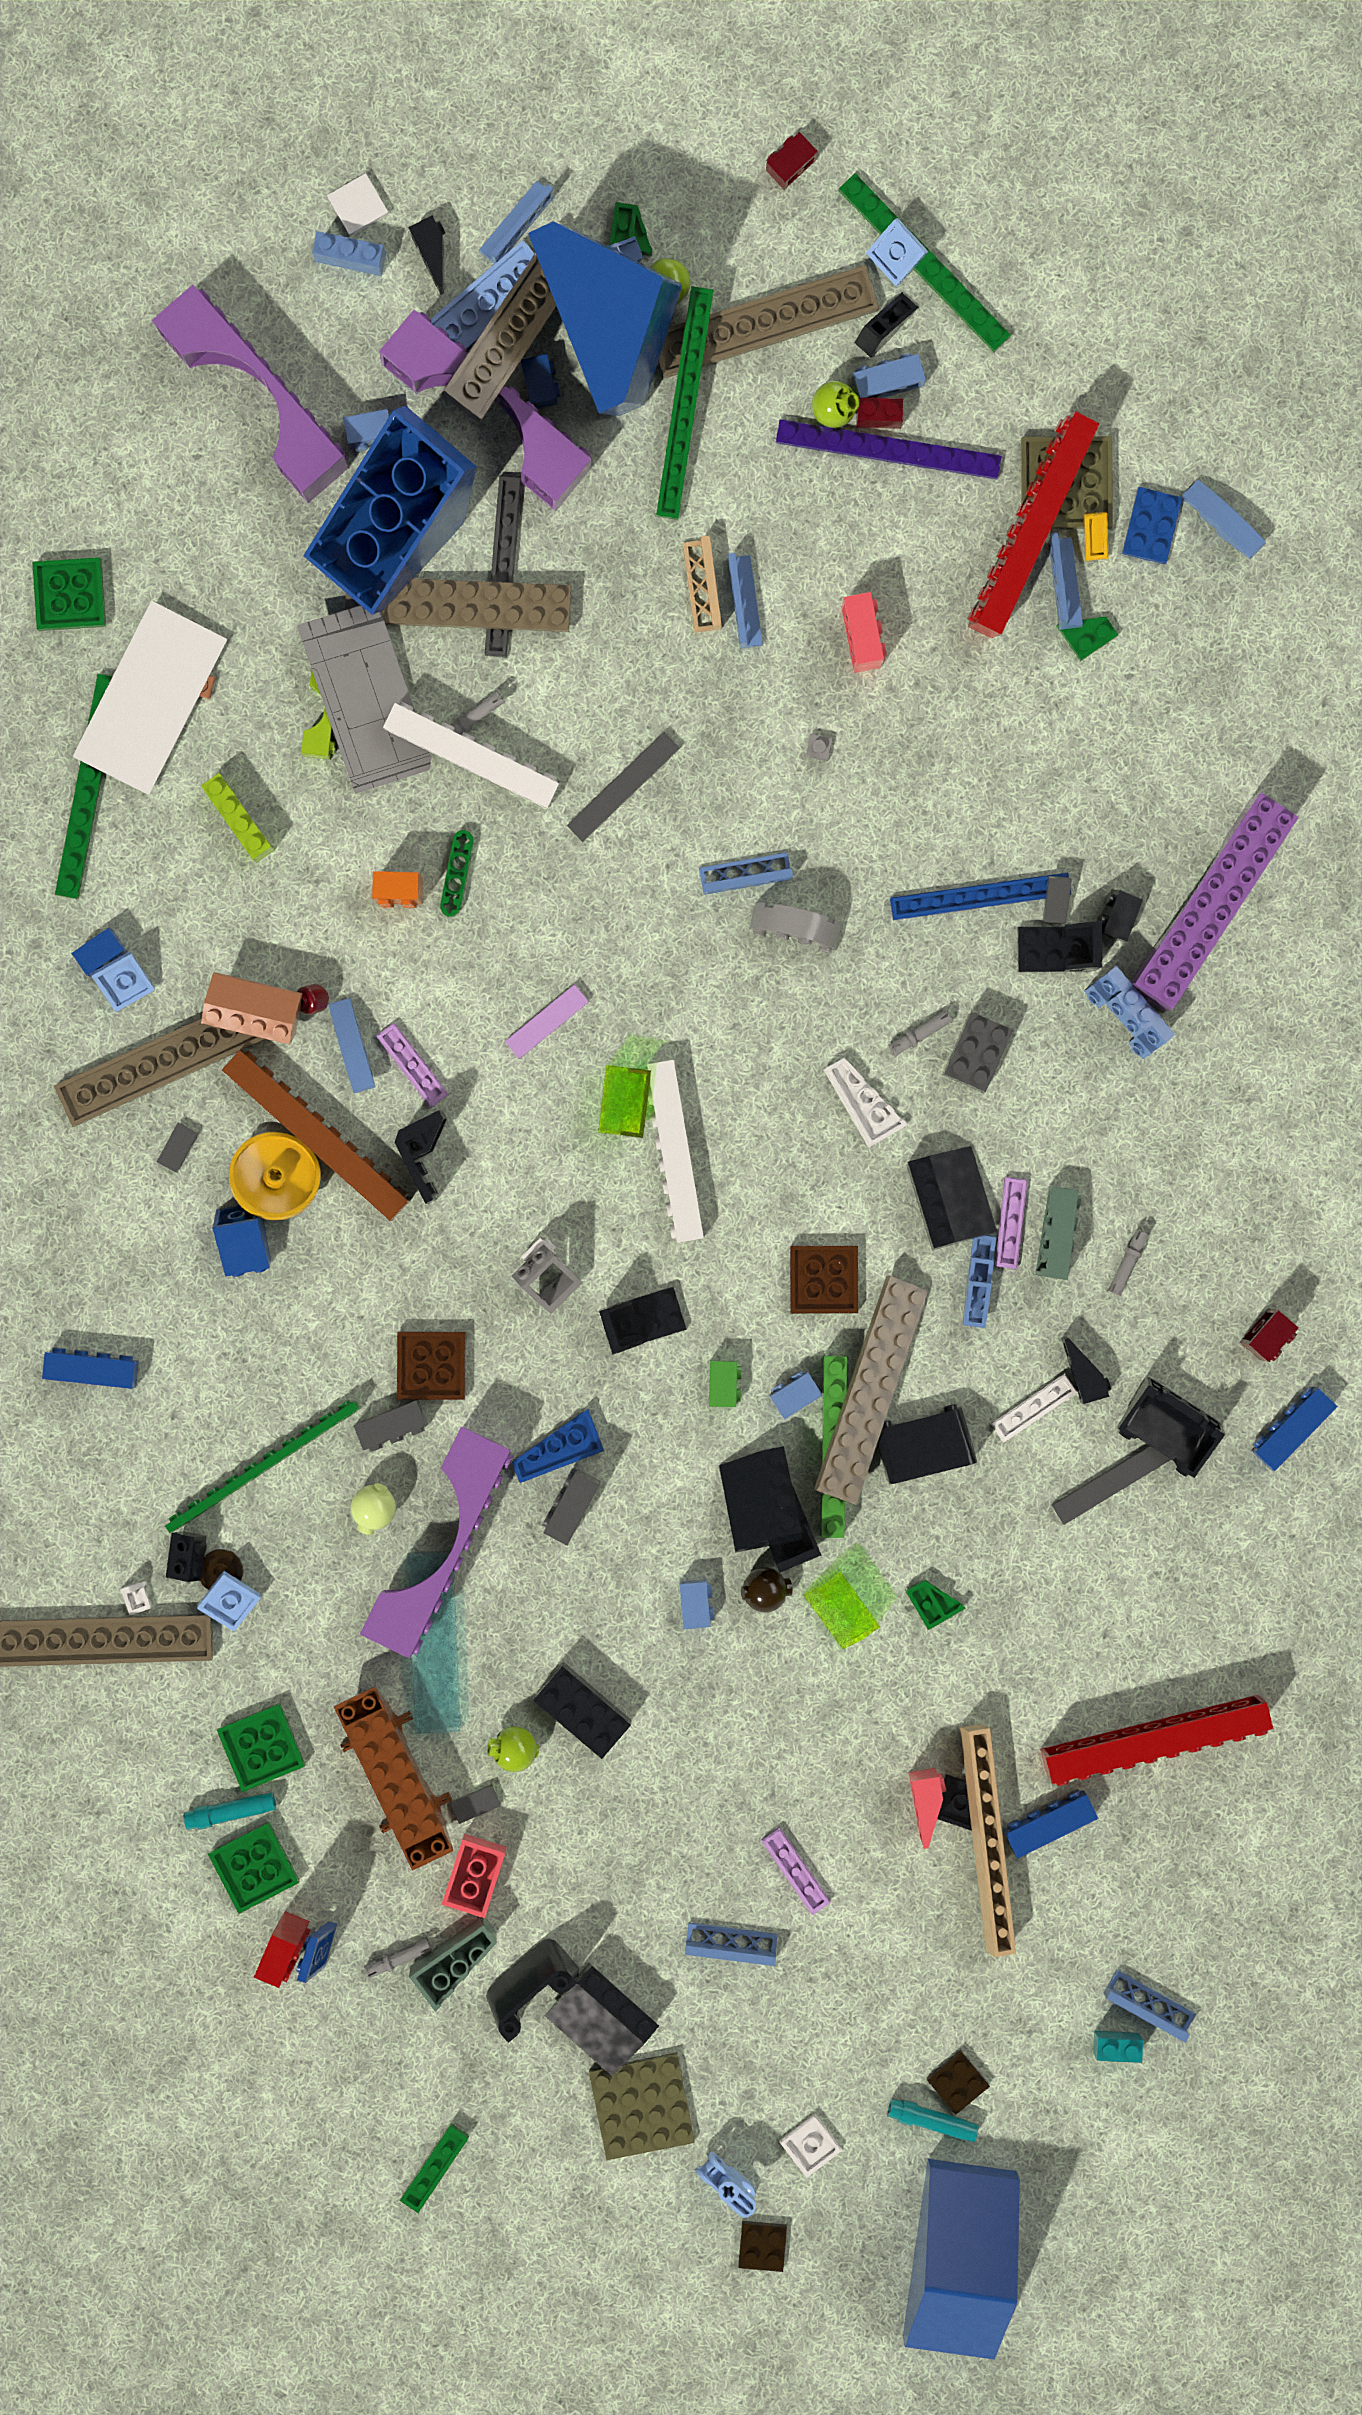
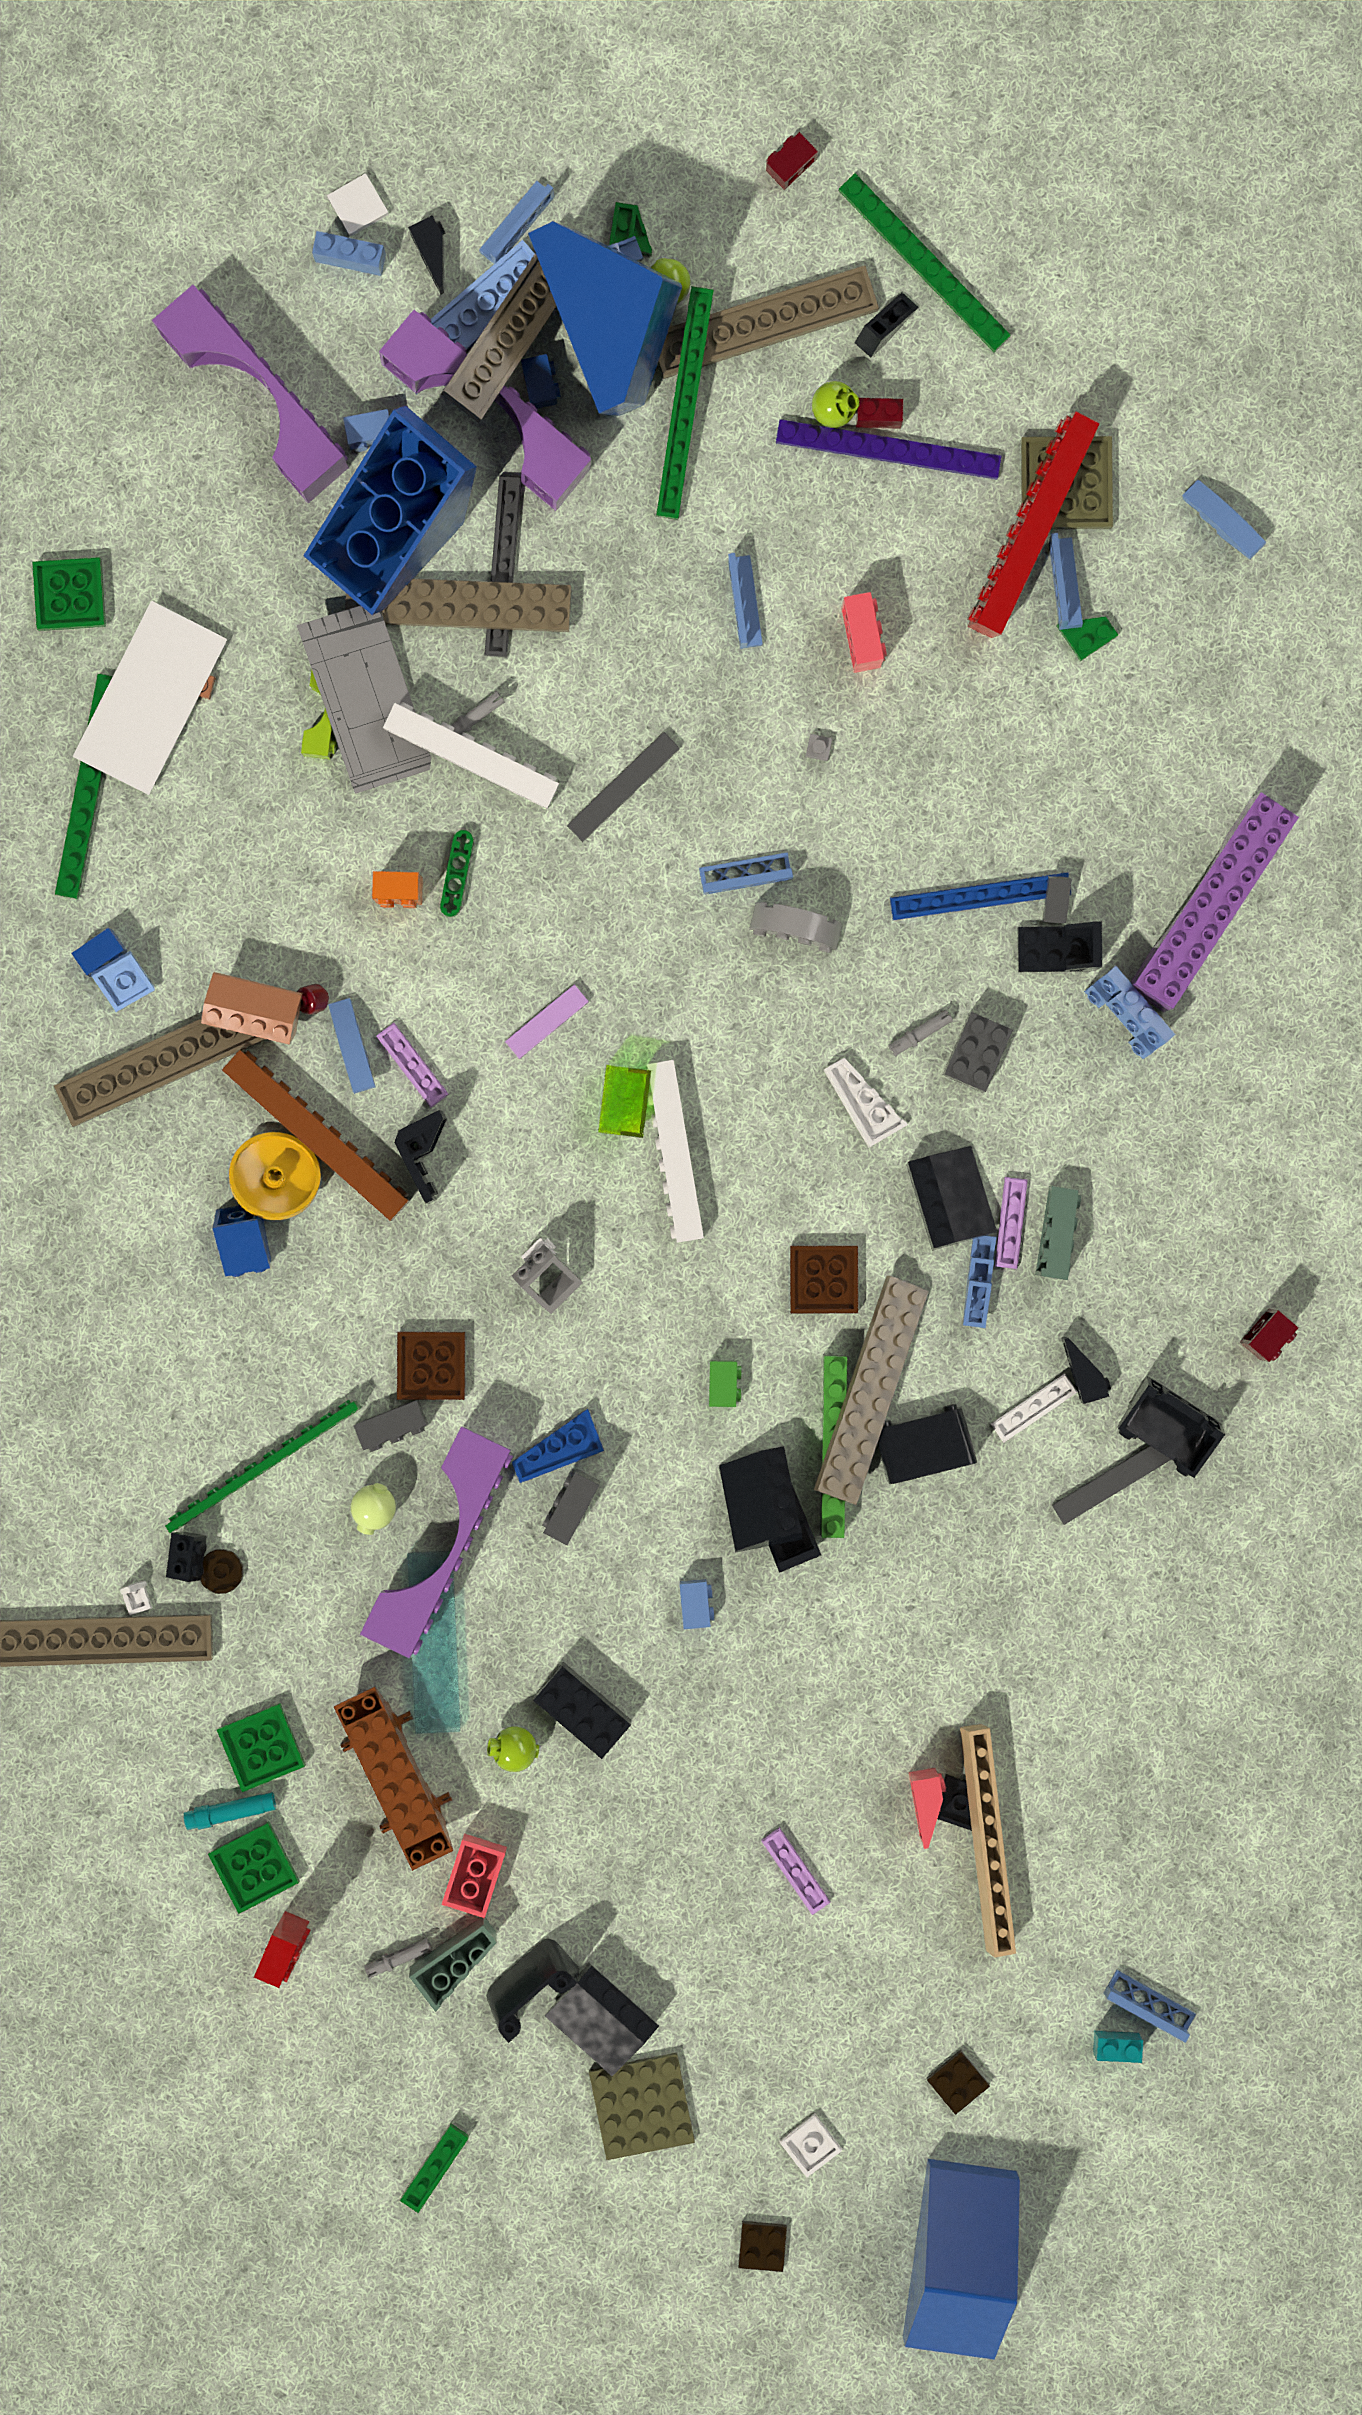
blue brick [42,1347,139,1389] -> none
dark grey tile [157,1122,199,1173] -> none
light blue plate [197,1571,261,1632] -> none
lime arch [201,773,275,863] -> none
blue plate [296,1922,337,1983] -> none
dark grey tile [450,1784,501,1824] -> none
black bracket [599,1287,687,1355] -> none
tan fence [683,535,722,633] -> none
medium blue fence [685,1922,778,1966] -> none
light blue piece [695,2152,756,2218] -> none
dark brown brick [741,1567,793,1613] -> none
medium blue brick [769,1371,823,1420] -> none
clear neon green slope [803,1568,880,1650] -> none
medium blue brick [852,353,926,398] -> none
light blue plate [866,218,928,286] -> none
teal piece [887,2099,979,2142] -> none
green wing [905,1579,966,1630] -> none
blue brick [1003,1789,1099,1859] -> none
red brick [1040,1695,1274,1786] -> none
yellow tile [1084,512,1109,561] -> none
black brick [1097,889,1143,942] -> none
light grey pin [1108,1229,1149,1296] -> none
blue plate [1122,487,1182,565] -> none
blue brick [1251,1386,1338,1471] -> none

